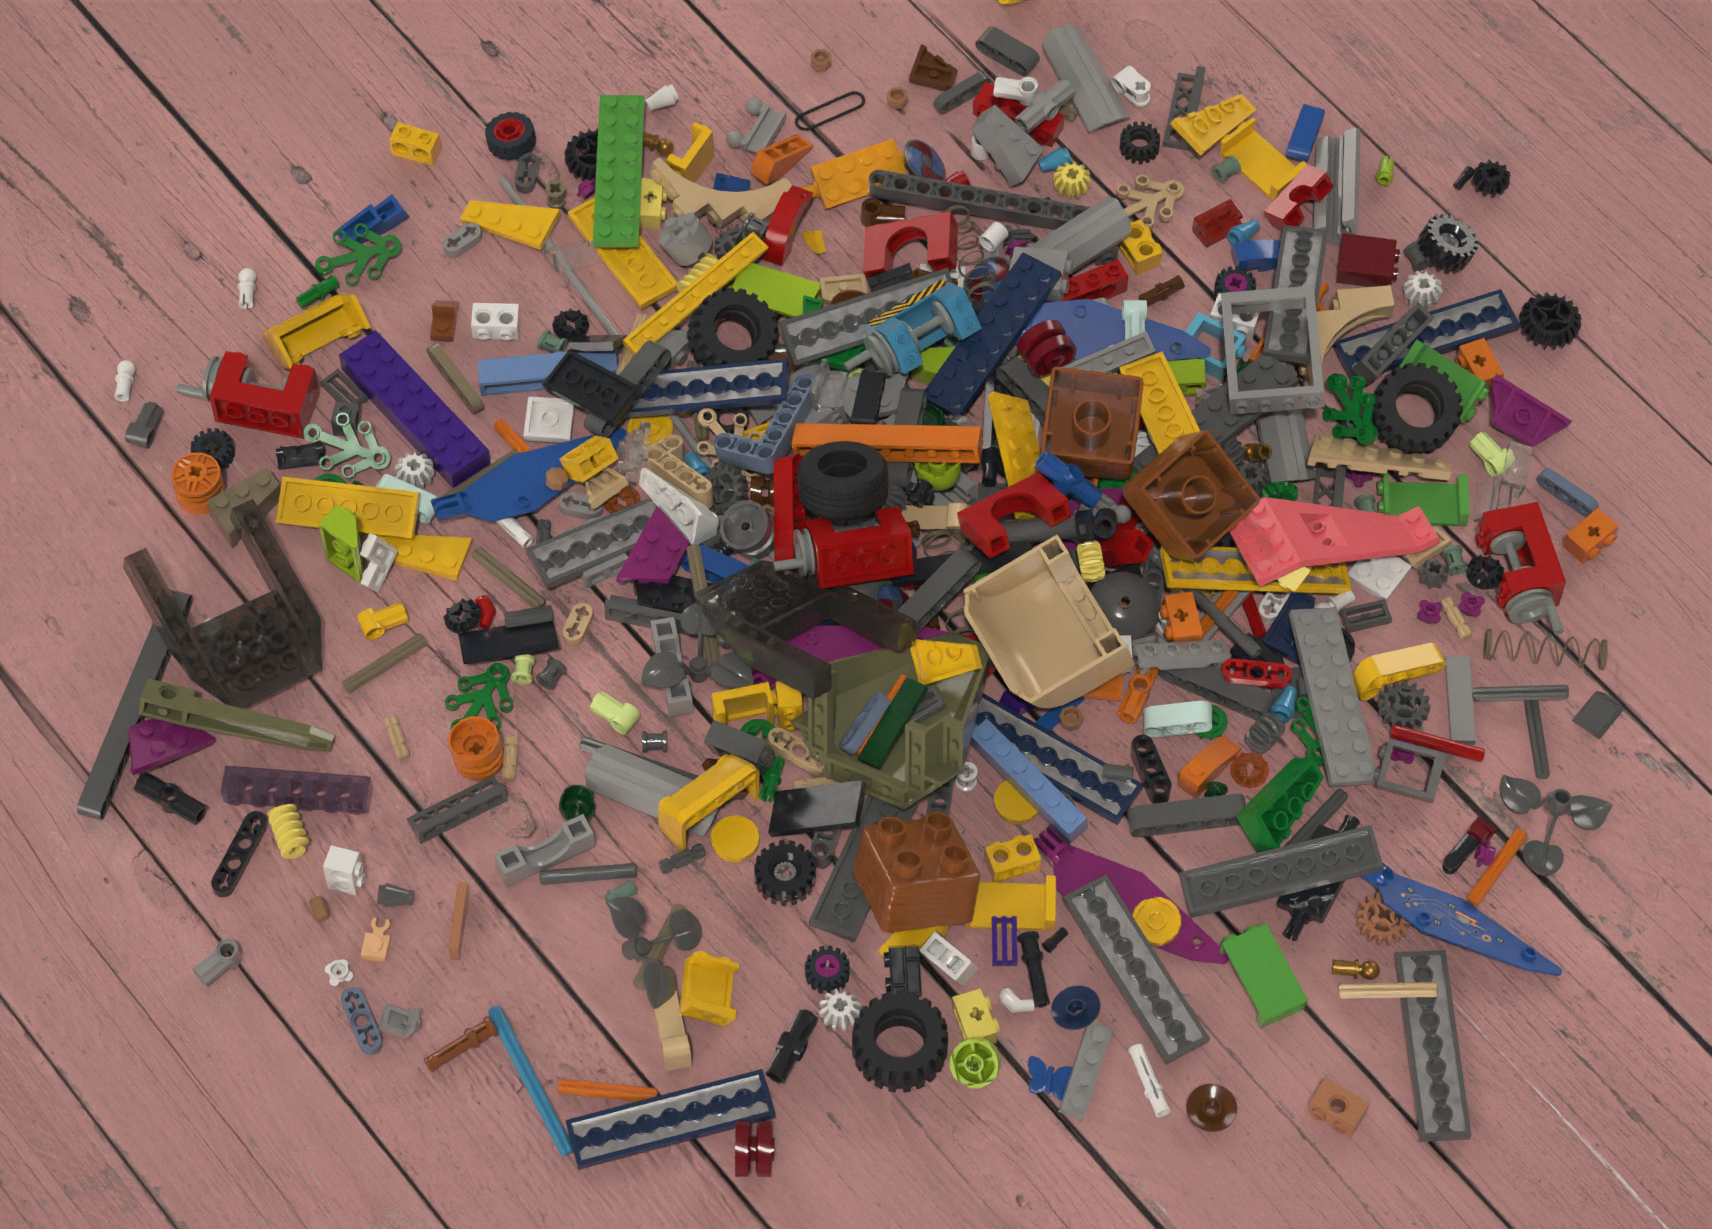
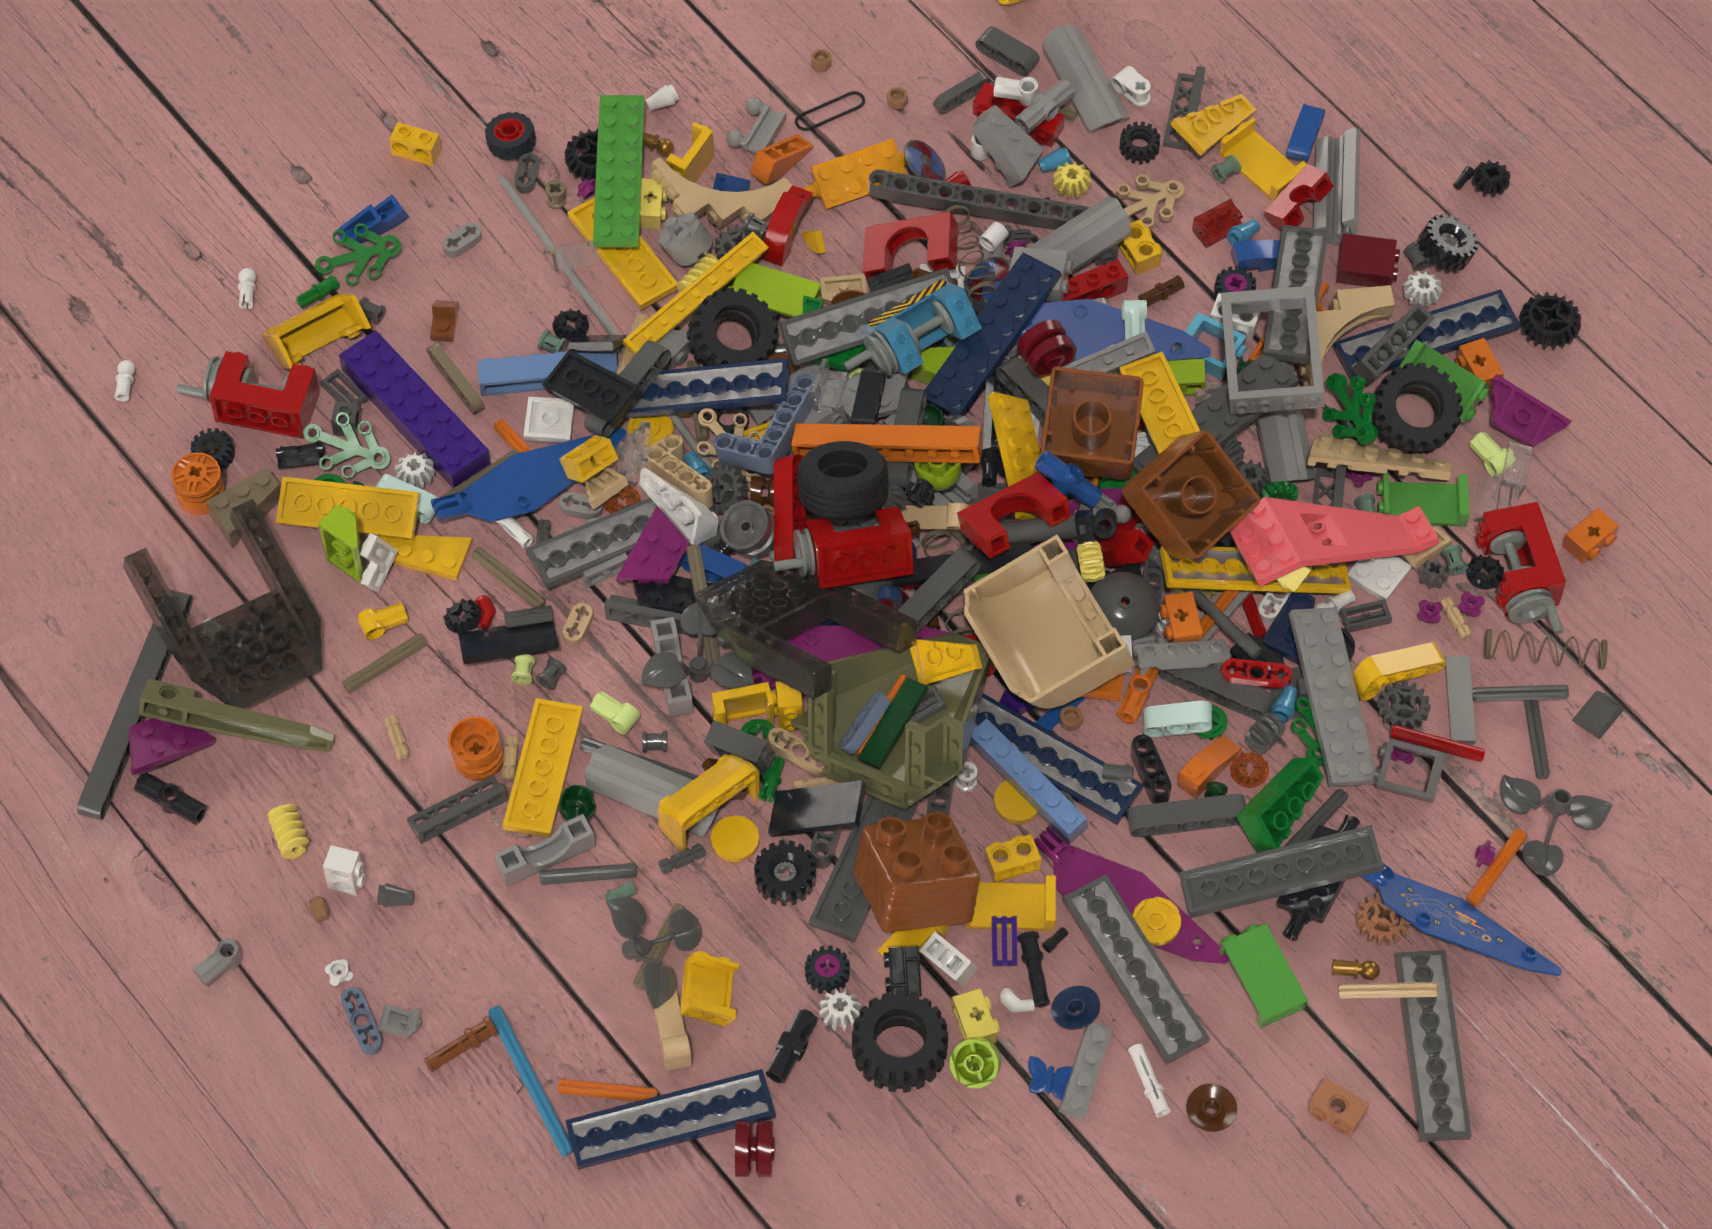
dark grey piece [125,401,164,448] -> none
black beam [211,811,267,897] -> none
clear purple brick [221,766,373,815] -> none
light nougat plate [360,917,391,962] -> none
green plant [445,663,514,731] -> none
nougat tile [448,882,469,960] -> none
yellow wing [460,200,561,250] -> none
white brick [471,303,520,341] -> none
medium nougat tile [545,467,568,490] -> none
reddish brown piece [860,198,905,227] -> none
reddish brown wing [909,44,958,91] -> none
pearl gold pin [1242,443,1272,462] -> none
lime pin [1376,156,1395,185] -> none
black piece [1442,816,1496,875] -> none
sand blue beam [1537,468,1599,517] -> none
none -> dark grey bush [359,297,386,325]
none -> yellow plate [502,698,583,838]

